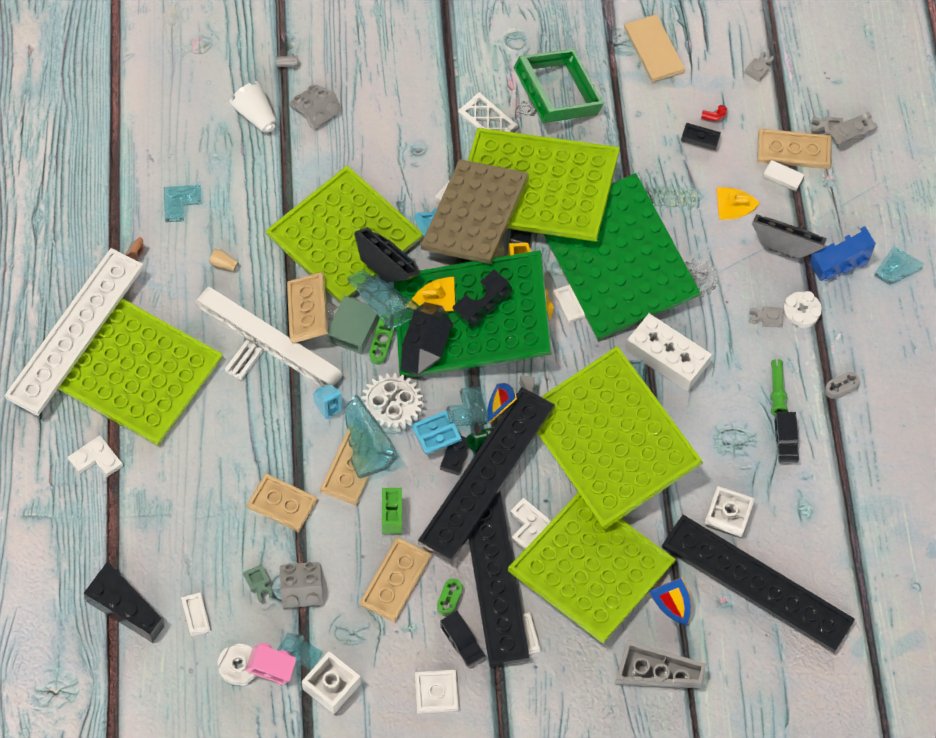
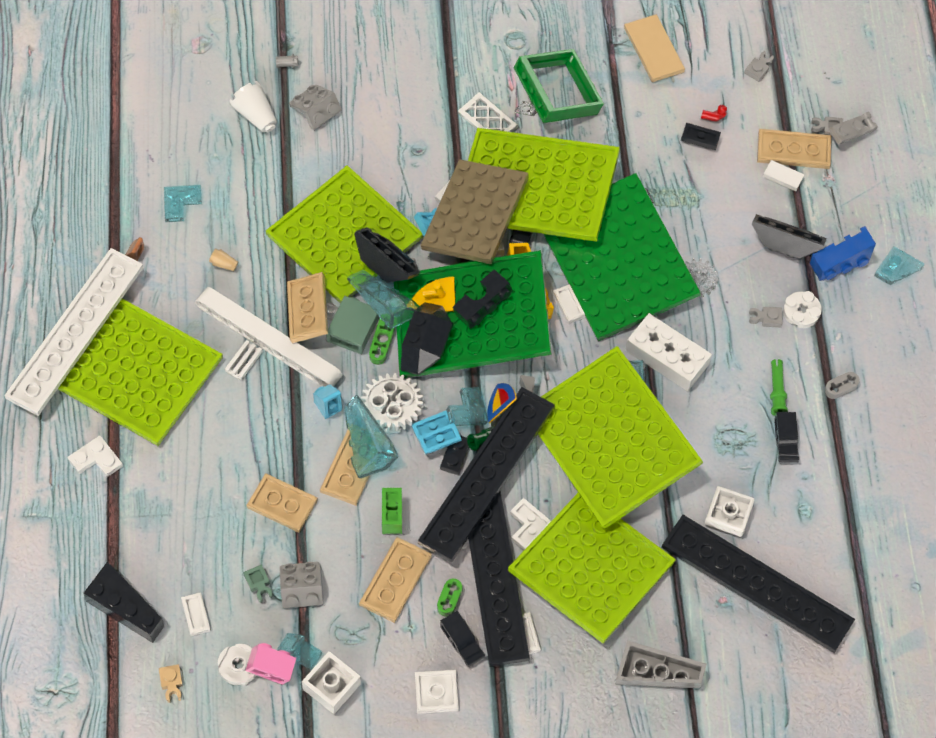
blue shield [649,577,692,626] -> none
yellow shield [716,187,760,220] -> none
none -> tan plate [159,664,183,703]

